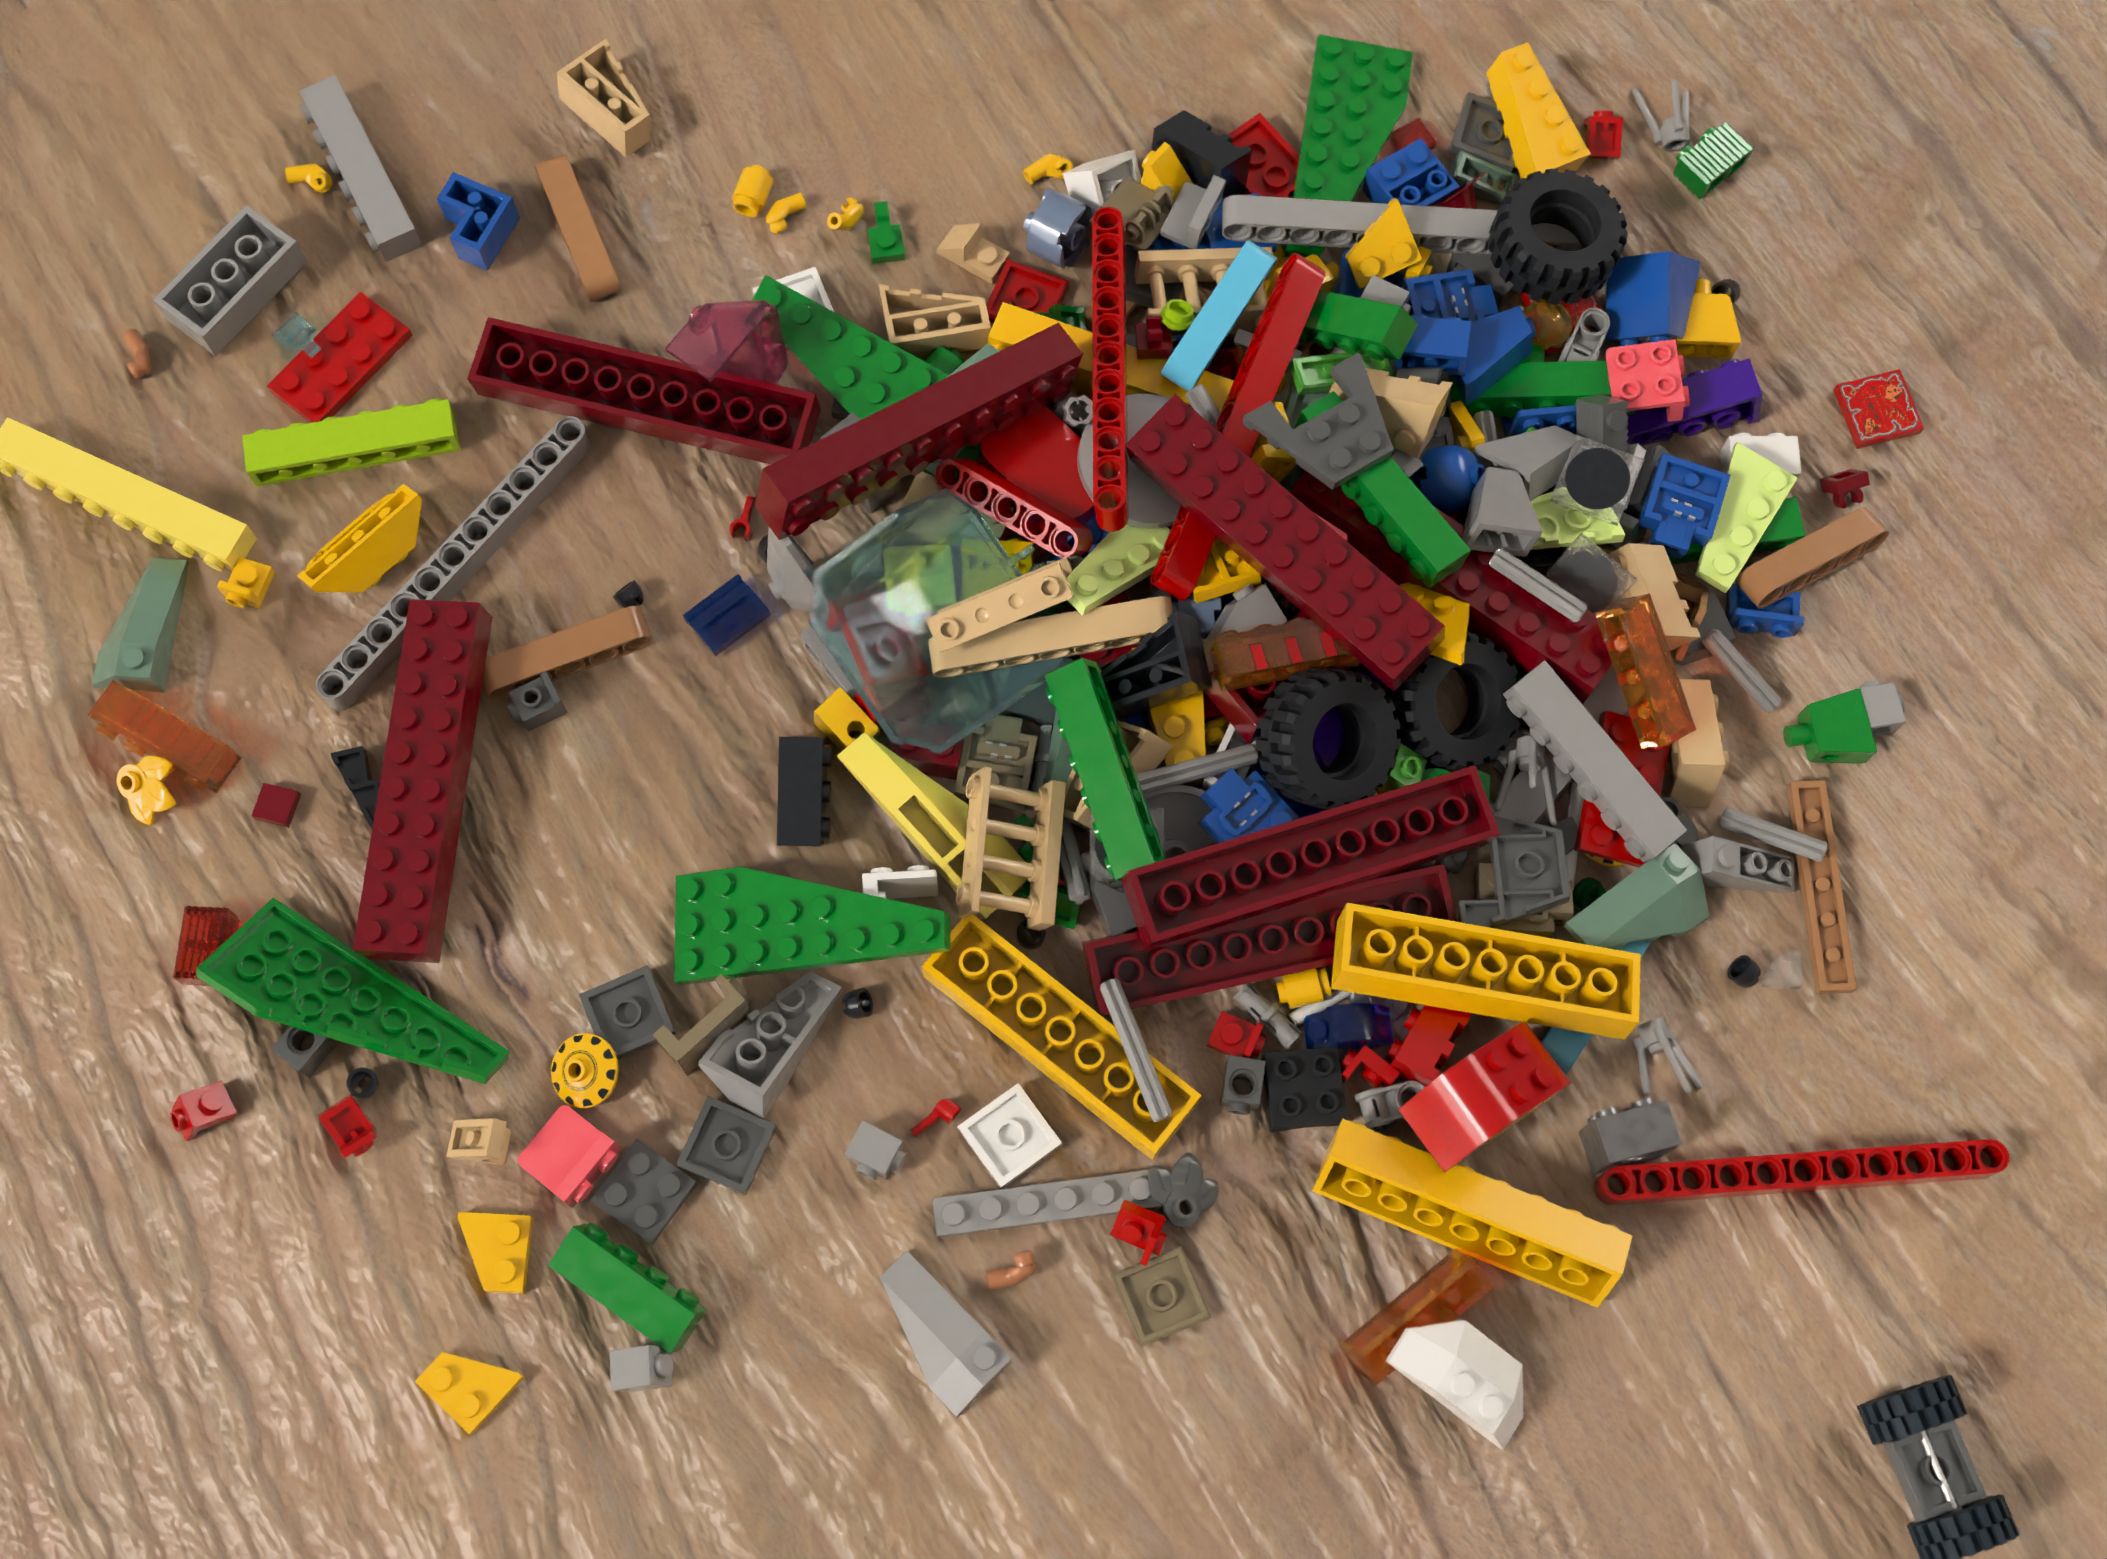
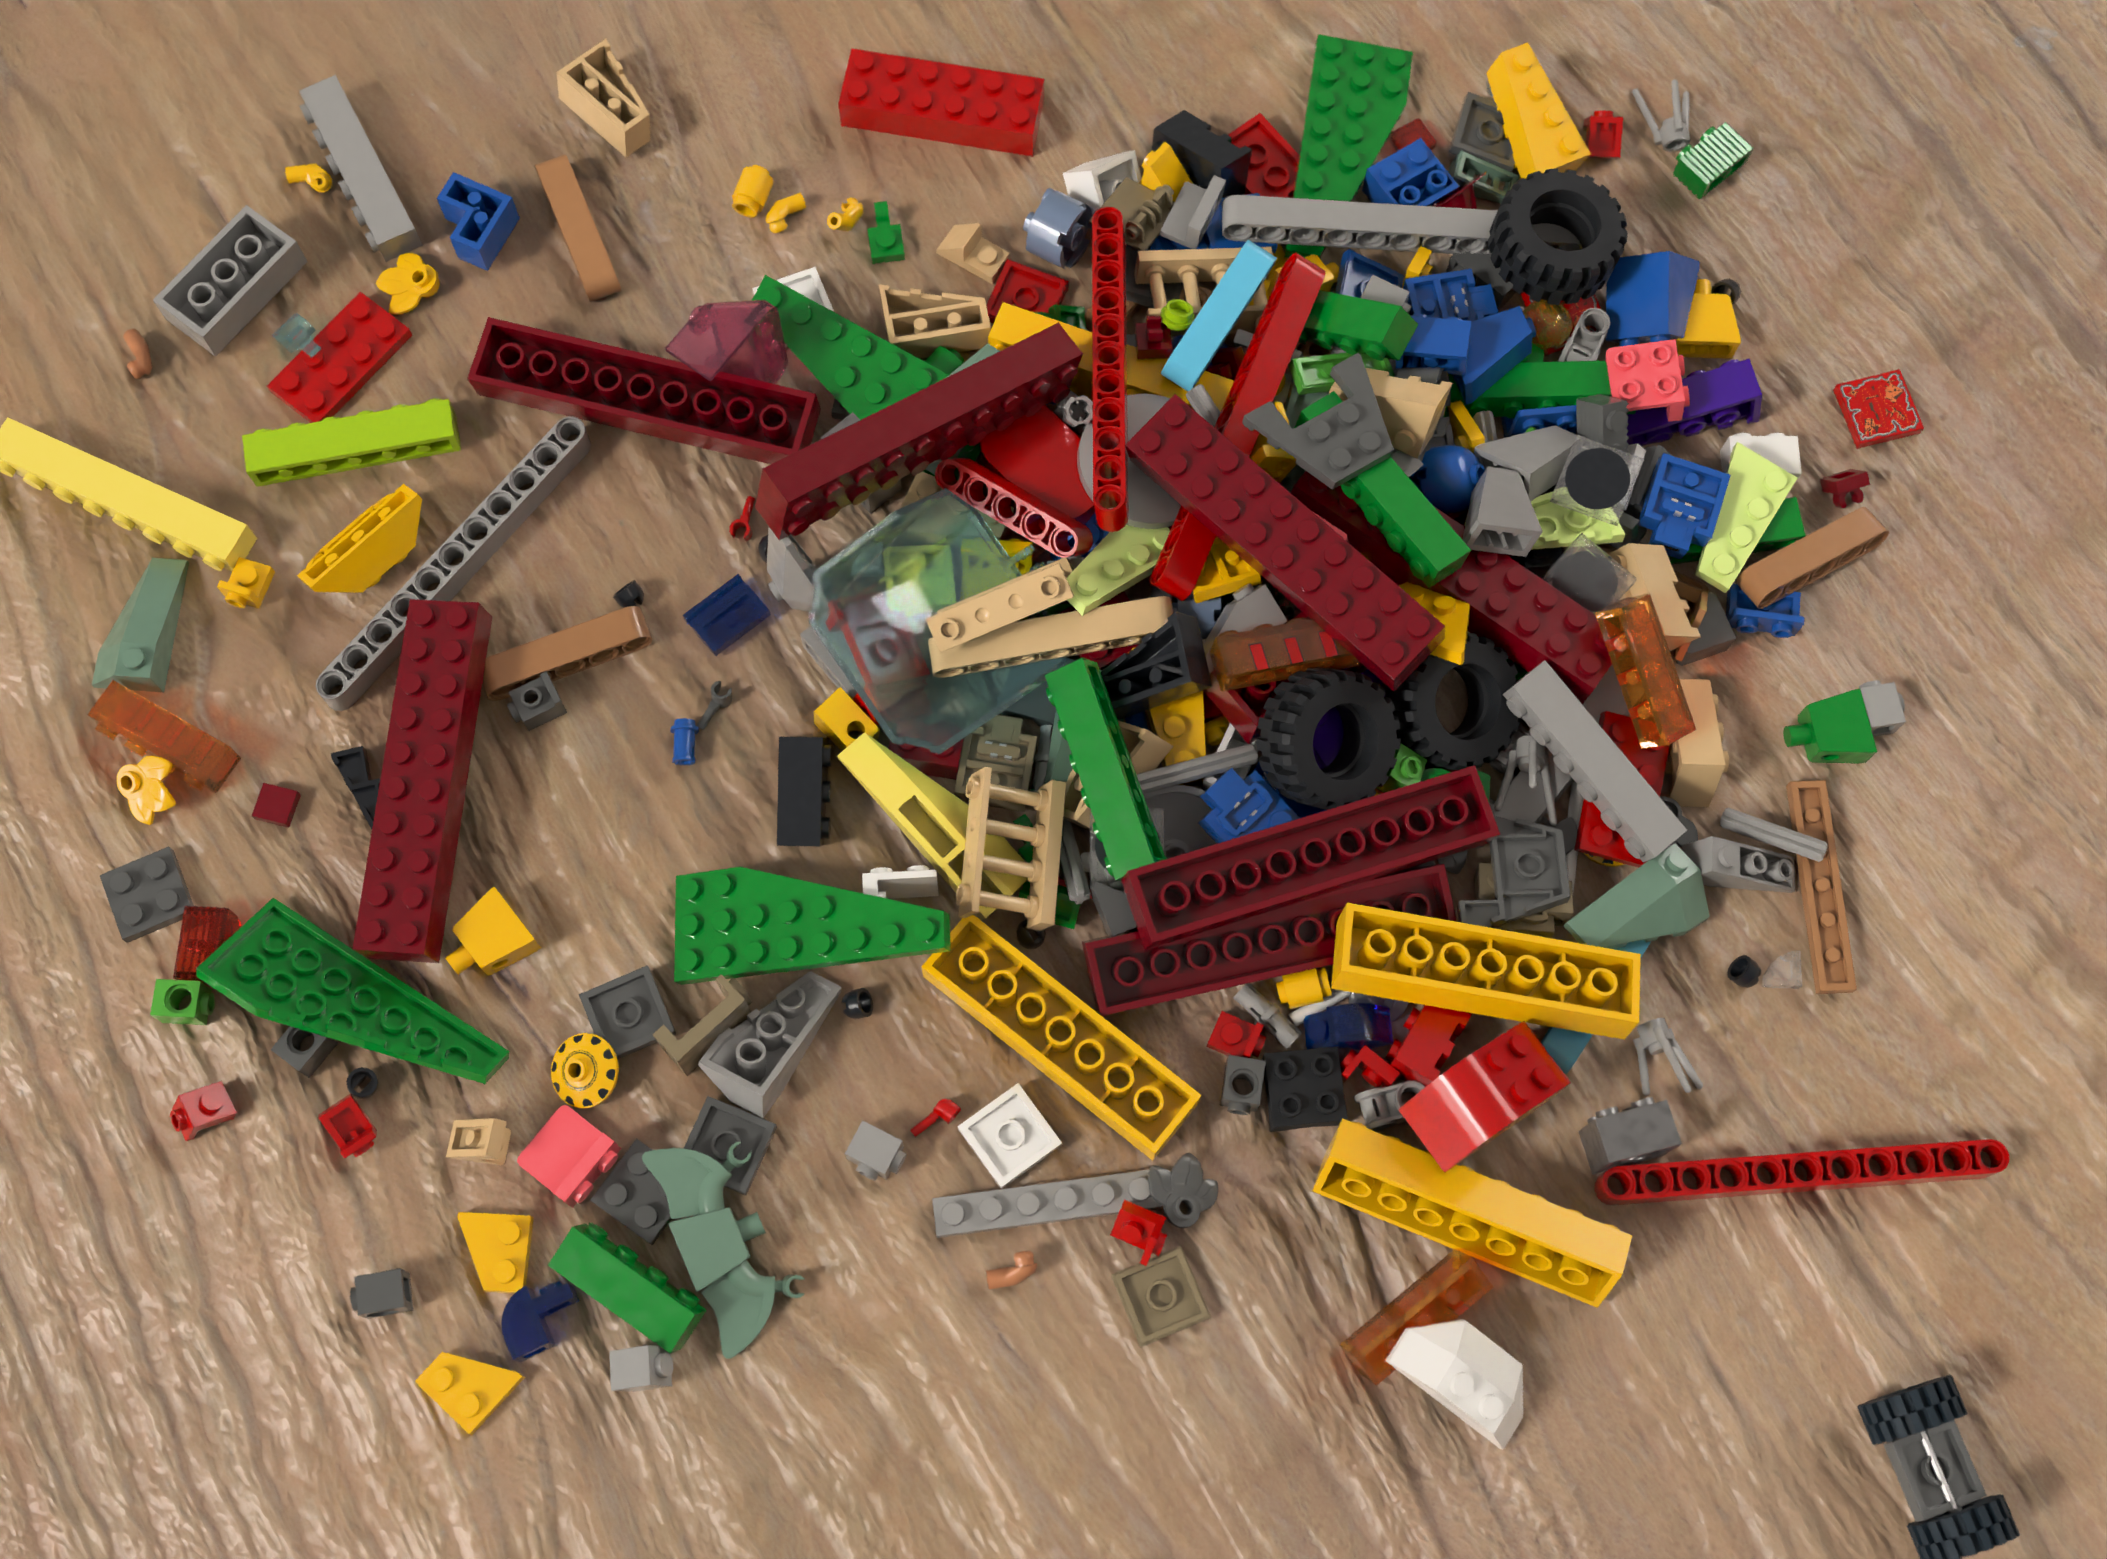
light grey wedge [880,1251,1012,1417] -> none
yellow arm [1022,154,1073,184] -> none
light grey axle [1100,978,1172,1122] -> none
yellow wing [1345,198,1422,289] -> none
light grey axle [1489,548,1588,622] -> none
dark green plate [1573,877,1606,912] -> none
light grey axle [1702,629,1781,713] -> none
none -> dark grey plate [99,847,197,943]
none -> bright green brick [150,979,215,1025]
none -> dark grey brick [350,1268,414,1319]
none -> yellow plate [376,253,440,315]
none -> yellow torso [445,887,541,976]
none -> clear blue brick [501,1281,580,1363]
none -> sand green torso [642,1141,805,1359]
none -> blue pin [670,718,699,765]
none -> dark grey hand [696,681,732,730]
none -> red brick [838,48,1044,157]

